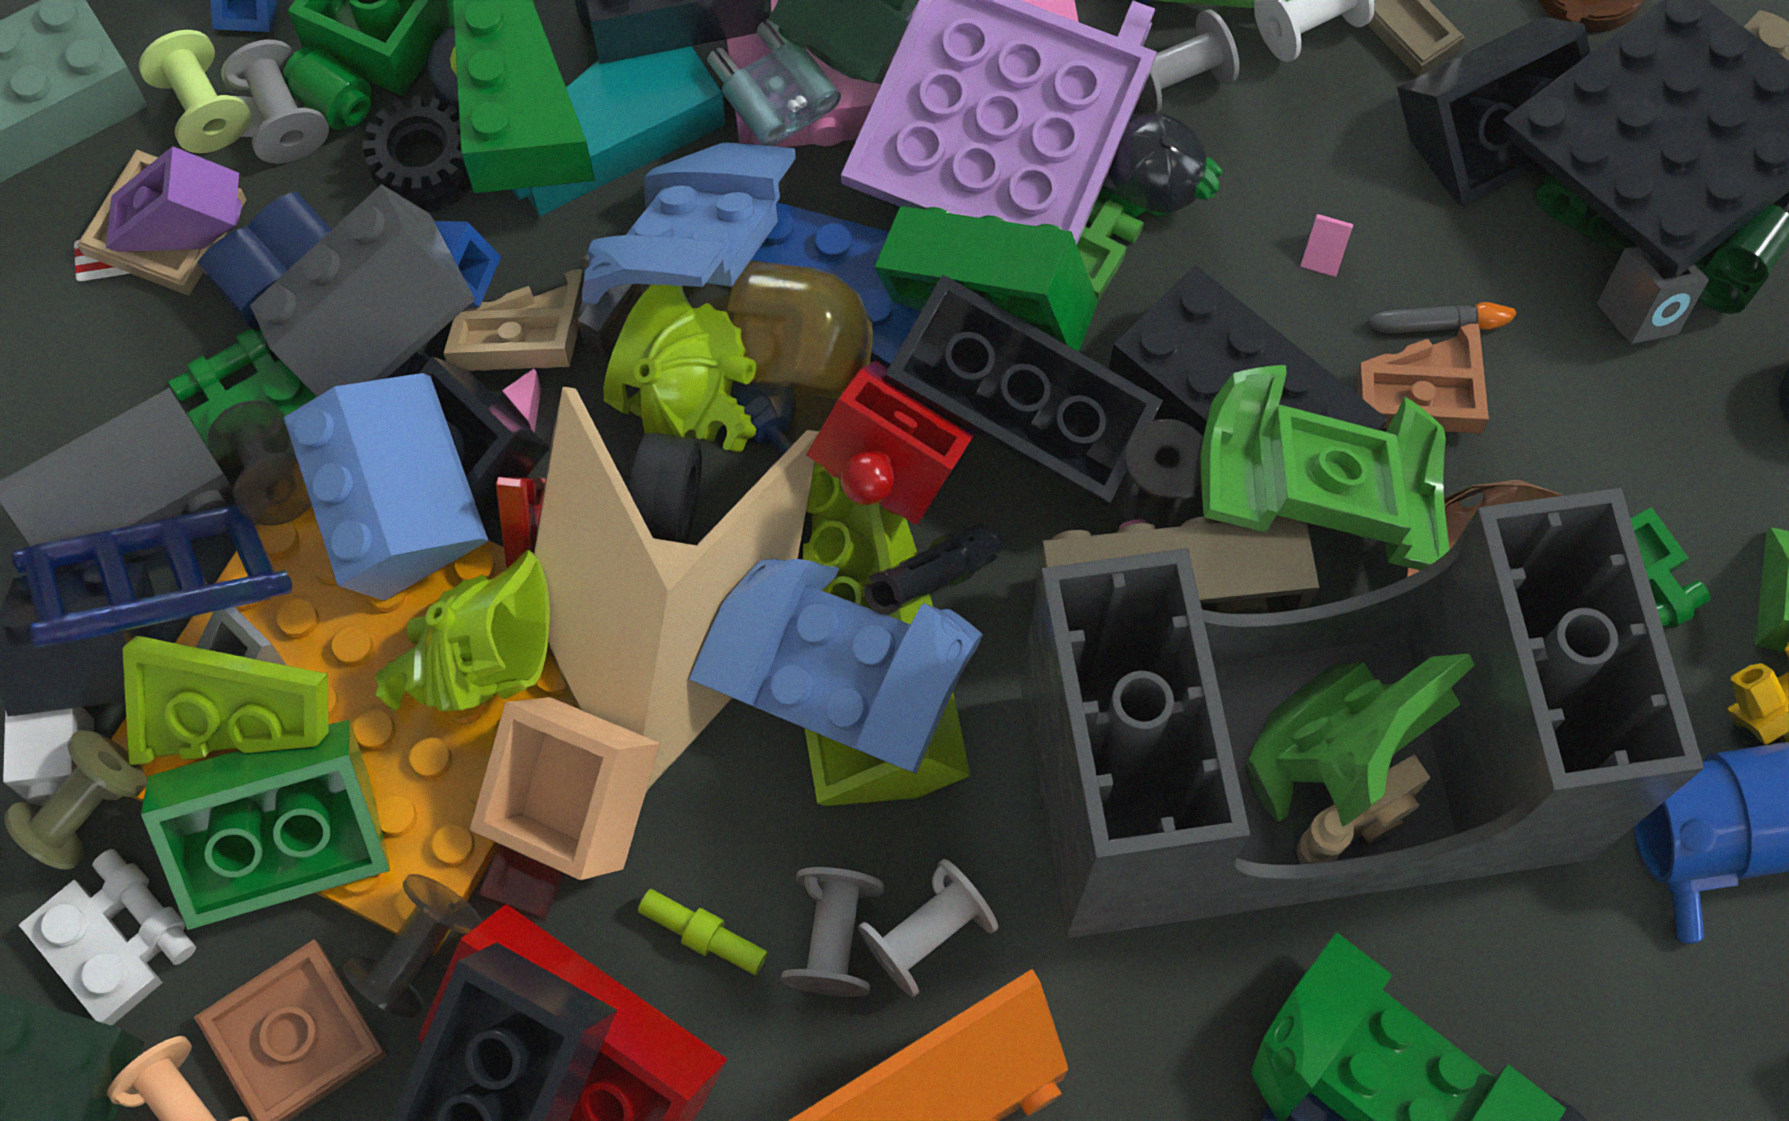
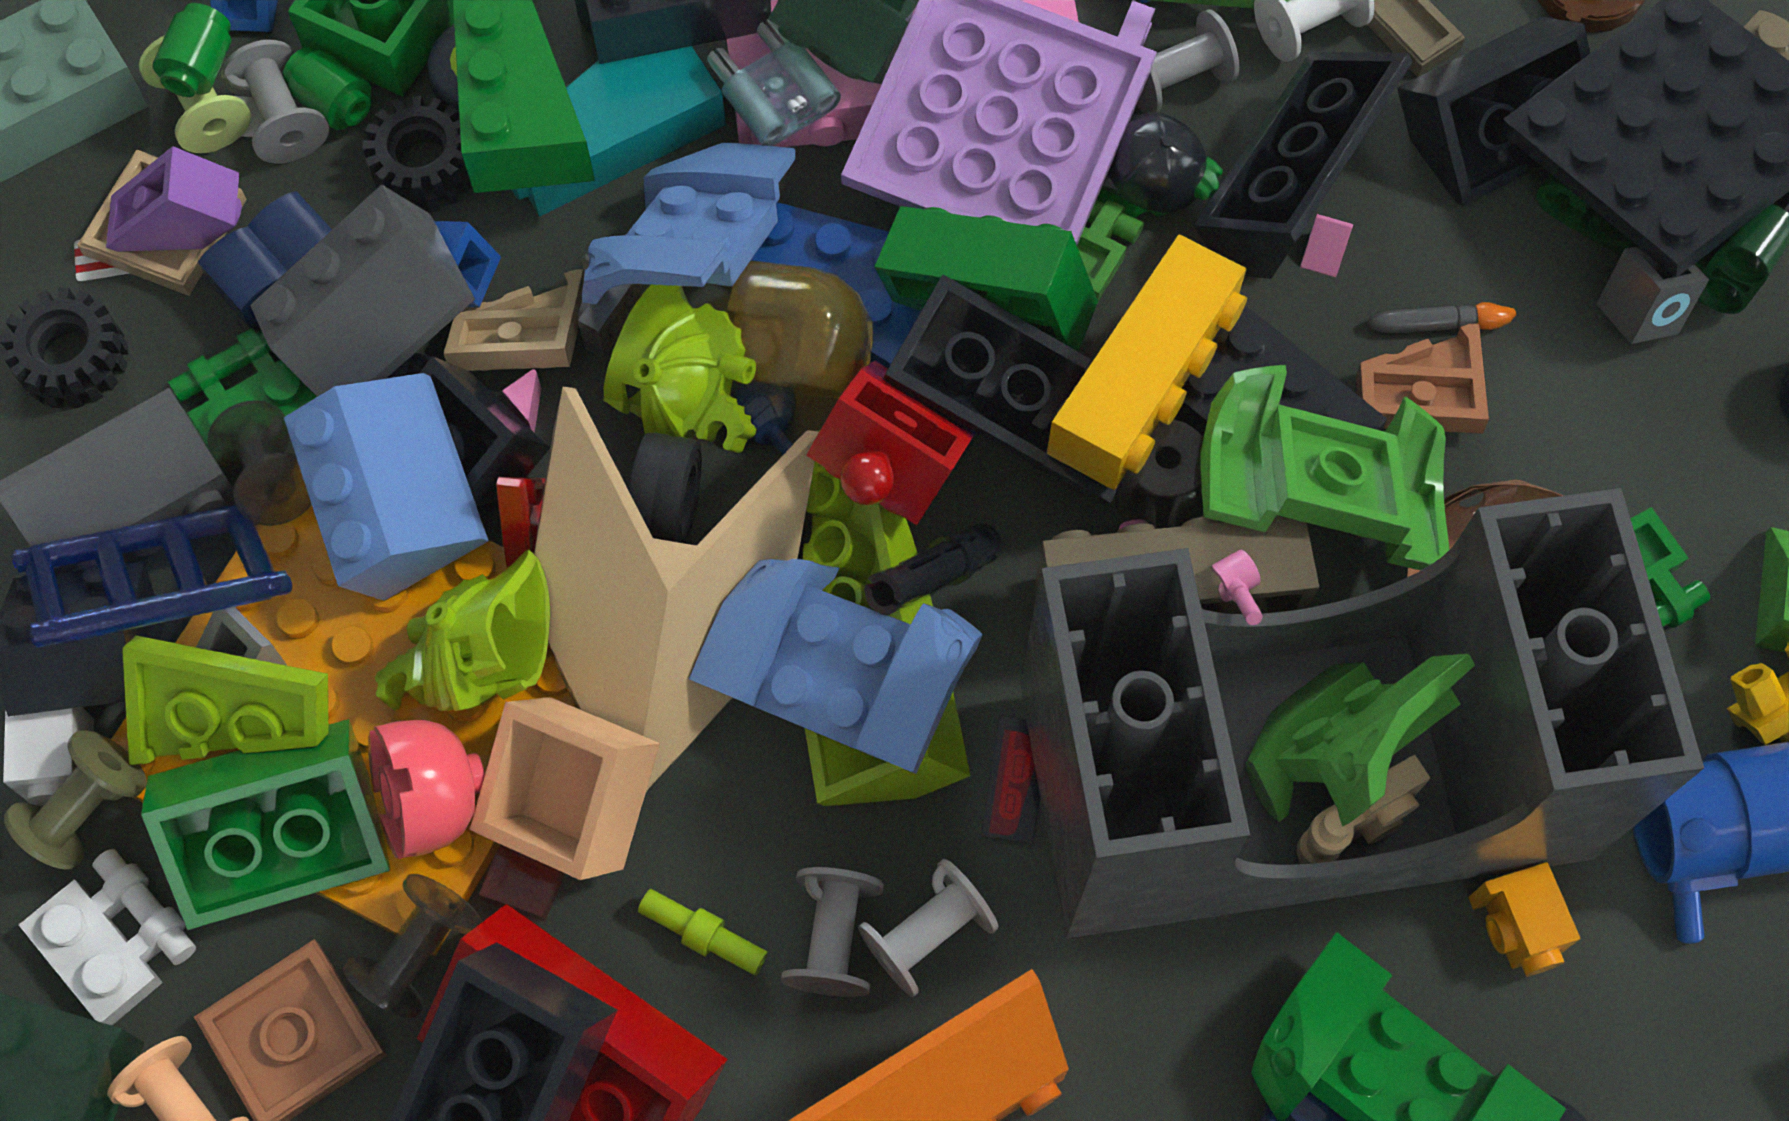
none -> black tyre [1,288,129,409]
none -> green brick [152,3,232,97]
none -> coral cylinder [368,720,485,859]
none -> sticker [982,716,1040,843]
none -> yellow brick [1047,234,1247,491]
none -> black slope [1194,51,1413,279]
none -> bright pink hand [1212,549,1263,625]
none -> light orange brick [1468,862,1581,977]

